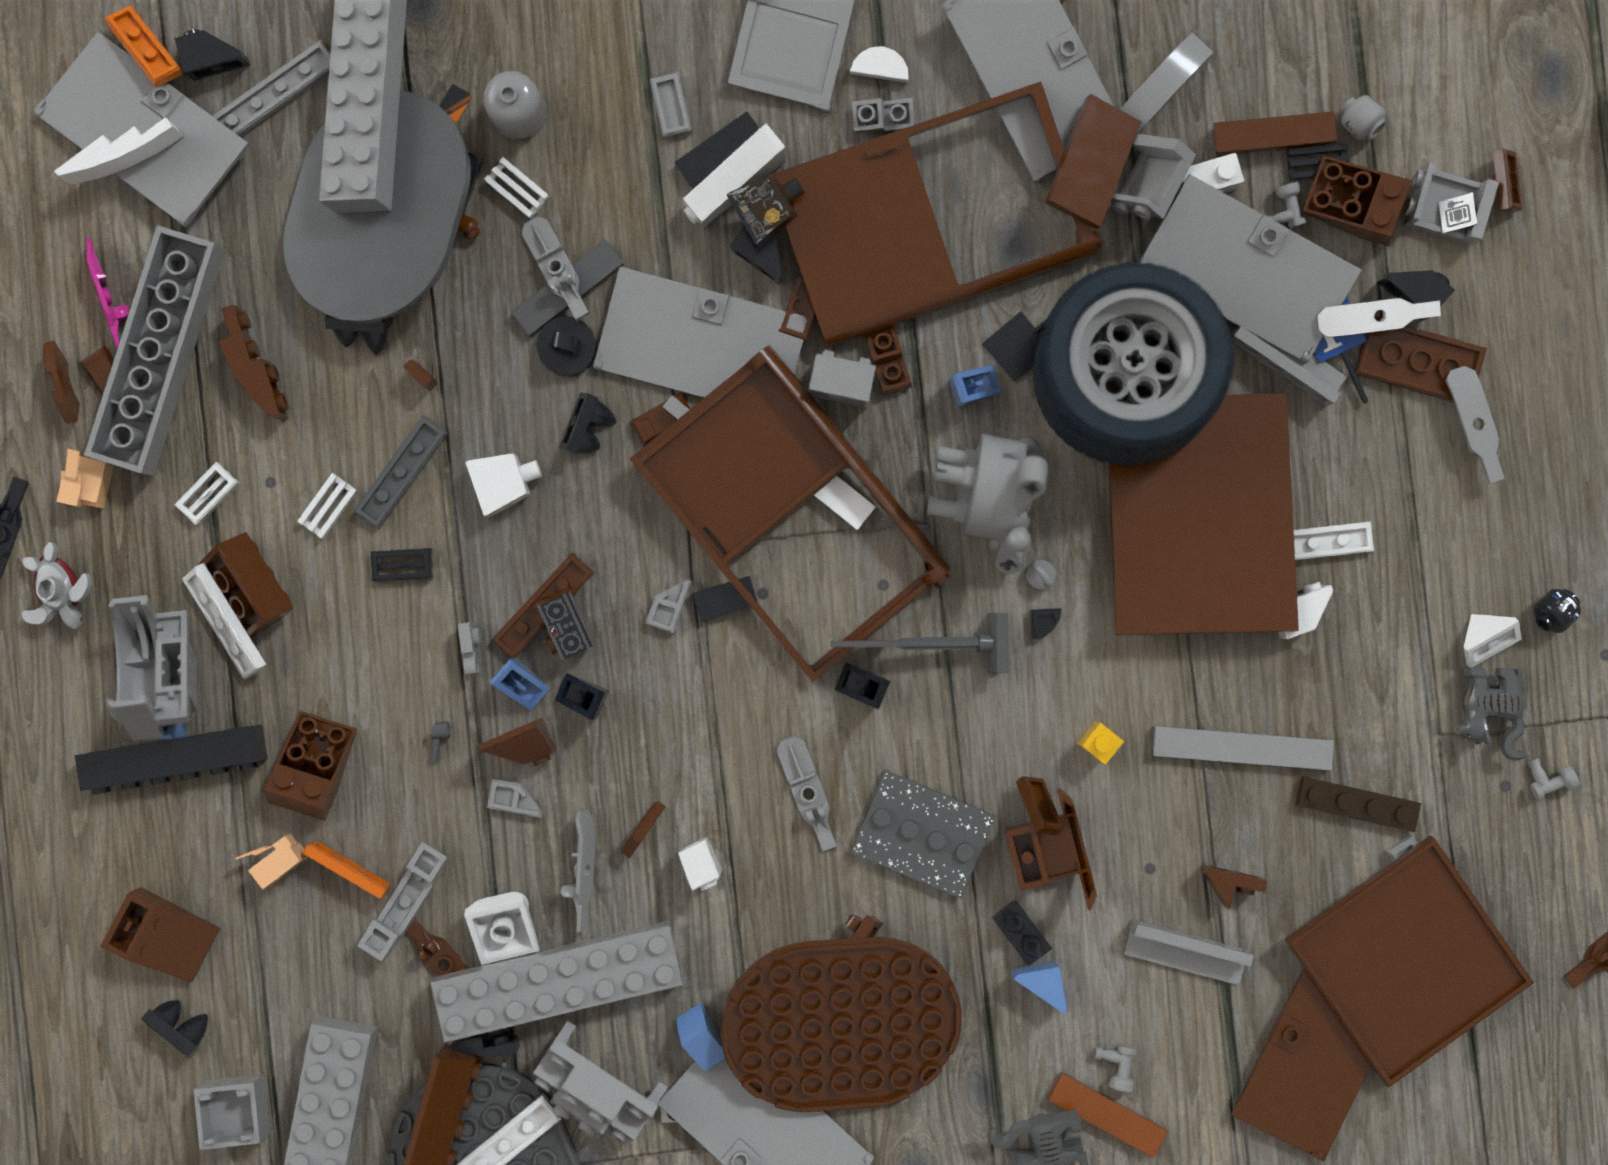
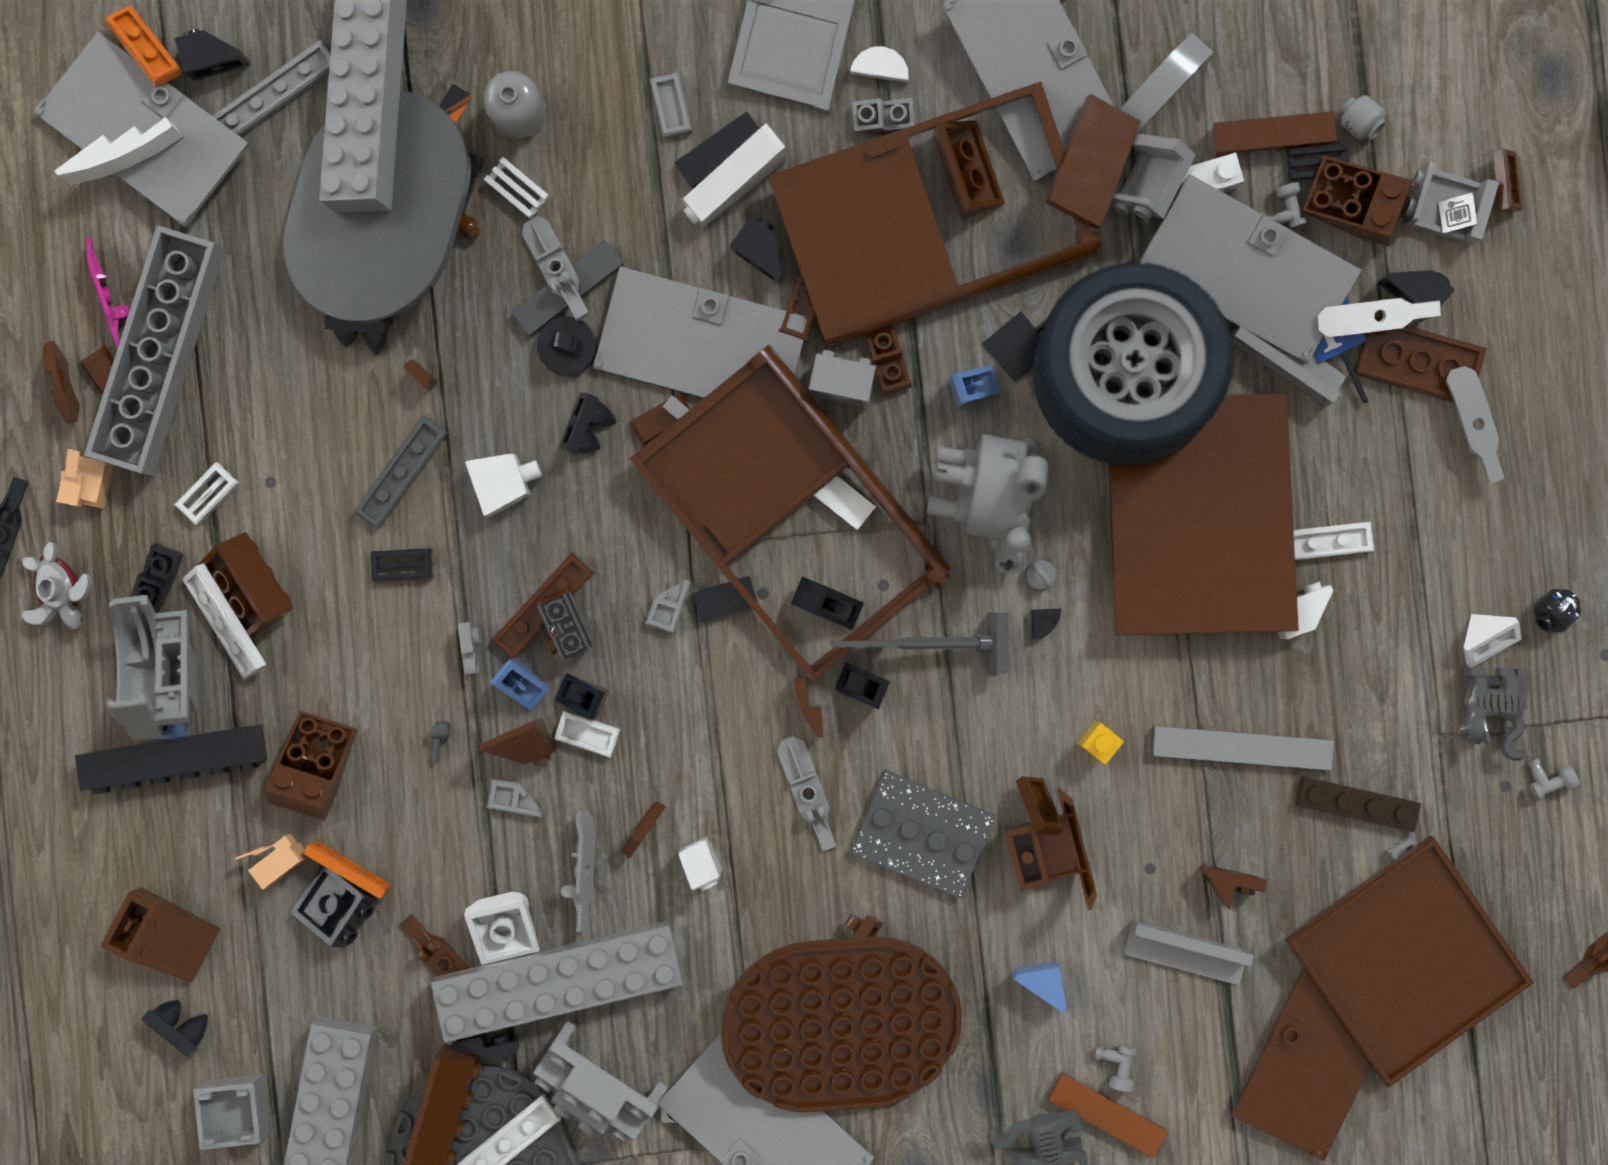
reddish brown slope [219,305,289,420] -> none
white tile [297,473,358,539] -> none
light grey slope [357,842,448,962] -> none
medium blue slope [676,1003,725,1072] -> none
torso [727,175,805,247] -> none
black tile [992,899,1052,967] -> none
none -> black slope [131,543,183,613]
none -> black plate [290,865,377,948]
none -> white tile [554,710,621,758]
none -> black slope [791,577,864,630]
none -> reddish brown slope [794,677,824,737]
none -> reddish brown slope [933,120,1005,219]

